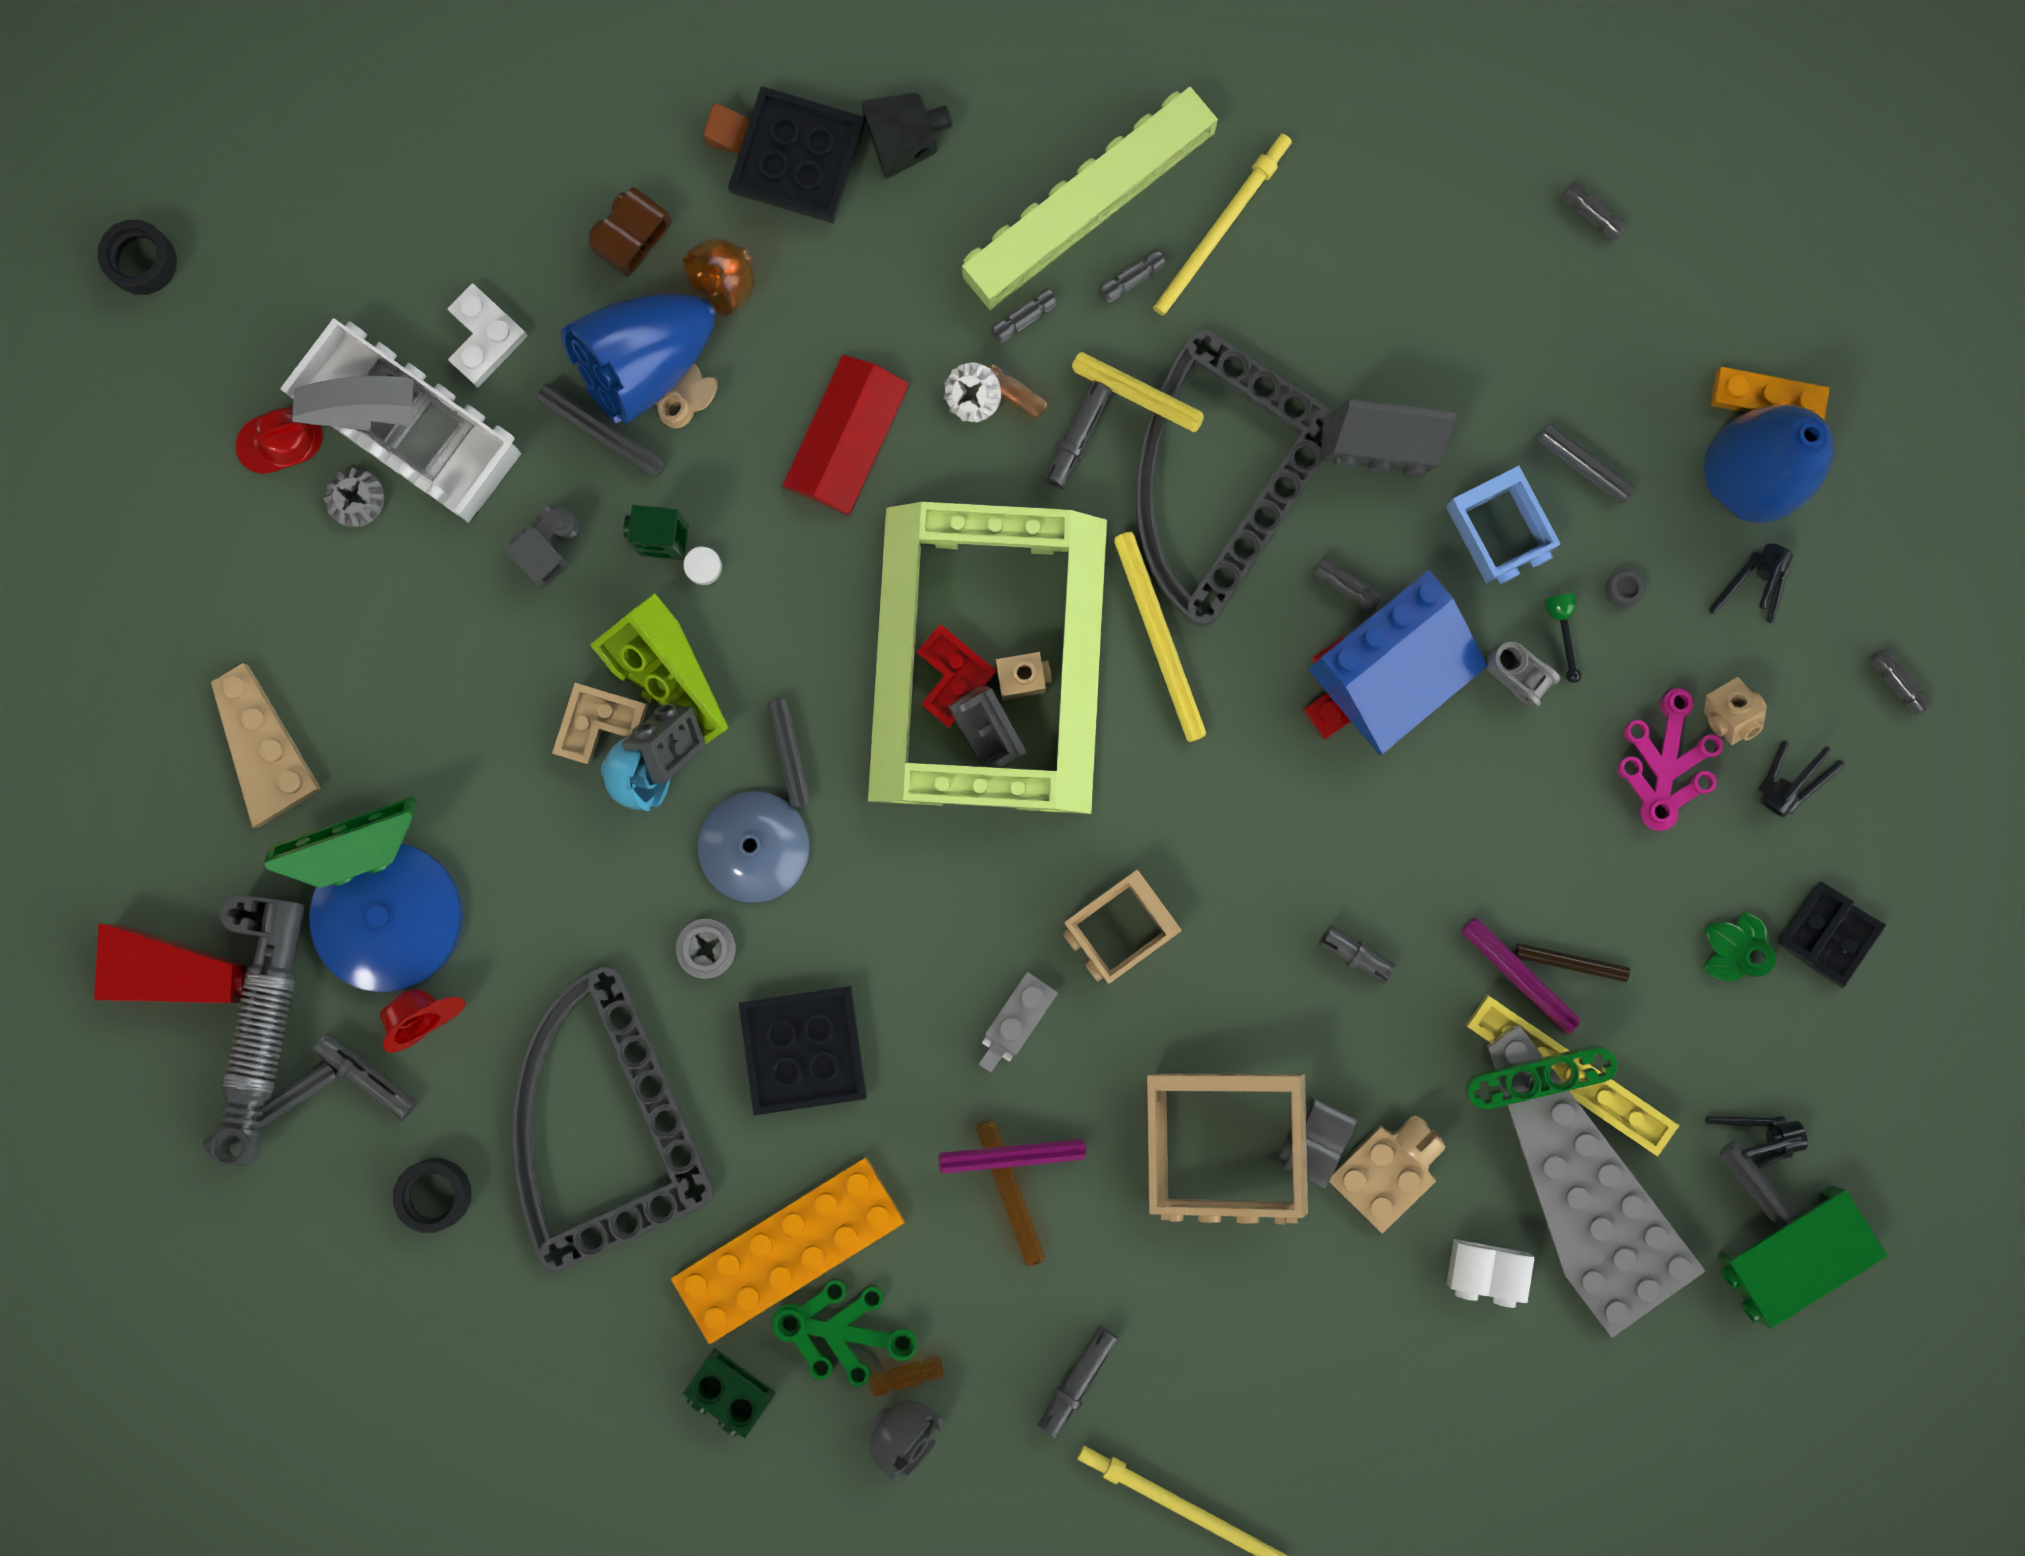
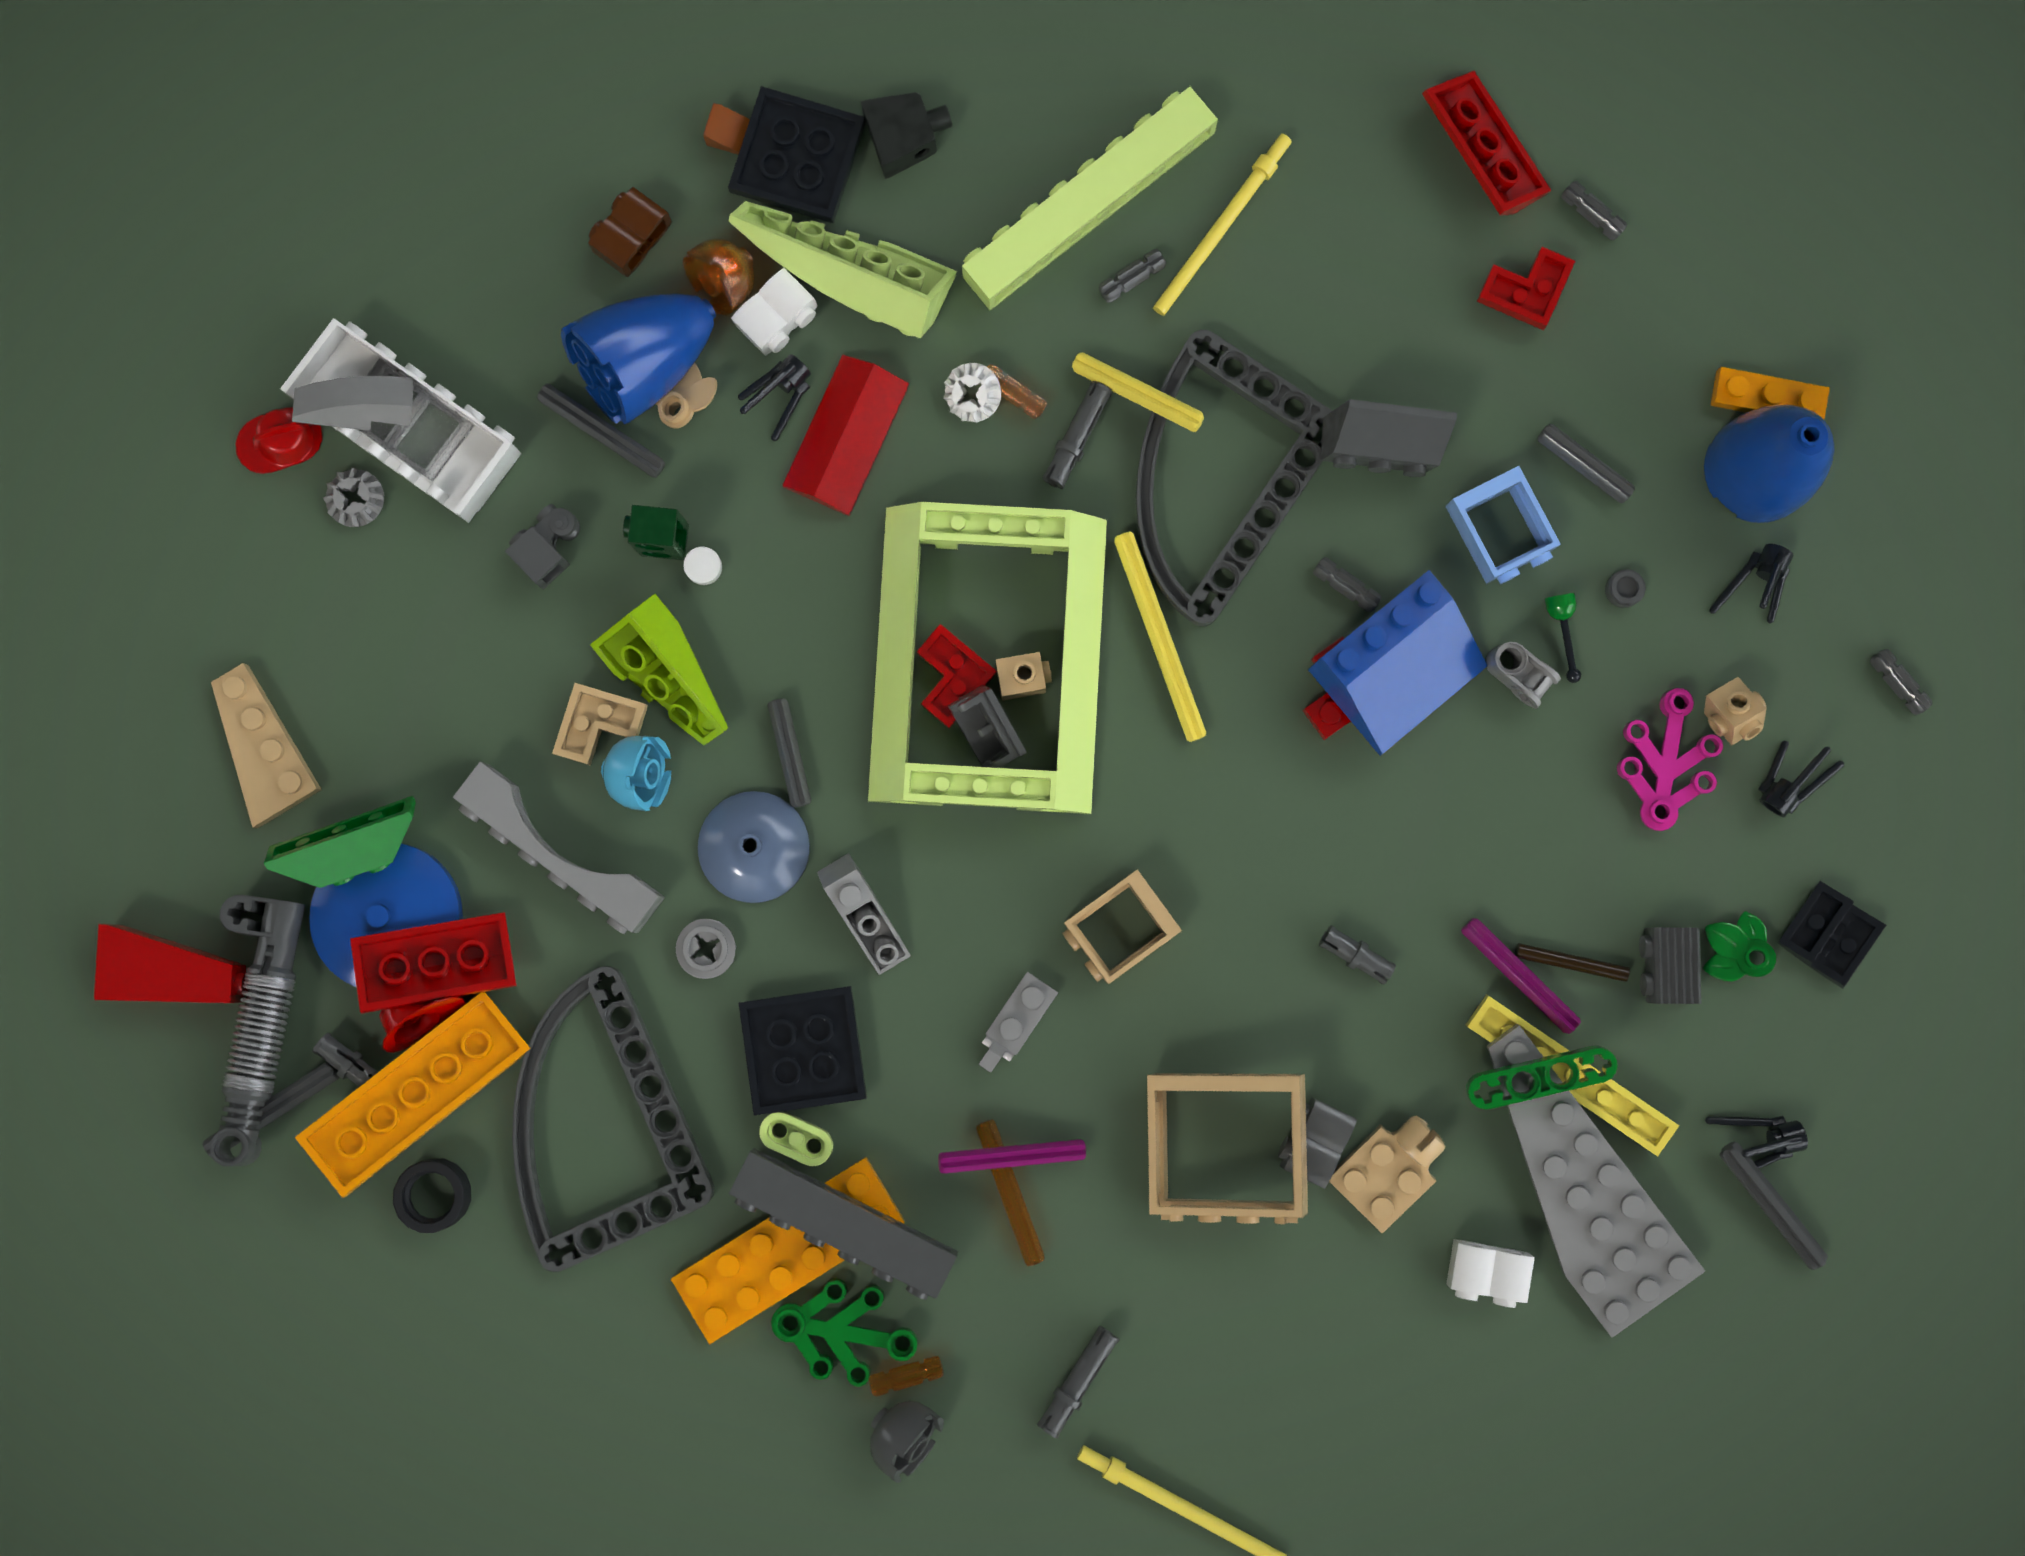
black tyre [97,220,177,295] -> none
white plate [448,283,528,388] -> none
dark grey bracket [622,704,706,783] -> none
dark green brick [682,1348,776,1438] -> none
dark grey axle [991,288,1057,343] -> none
green panel [1717,1185,1888,1329] -> none
none -> light orange plate [295,992,531,1198]
none -> red slope [350,912,517,1014]
none -> light grey arch [453,761,665,934]
none -> yellowish green wedge [729,201,957,339]
none -> dark grey brick [729,1148,958,1300]
none -> white brick [731,268,817,356]
none -> black plant [738,354,811,441]
none -> yellowish green plate [760,1111,833,1166]
none -> light grey slope [817,853,911,975]
none -> red slope [1422,71,1551,215]
none -> red plate [1477,246,1575,330]
none -> dark grey brick [1639,928,1702,1004]

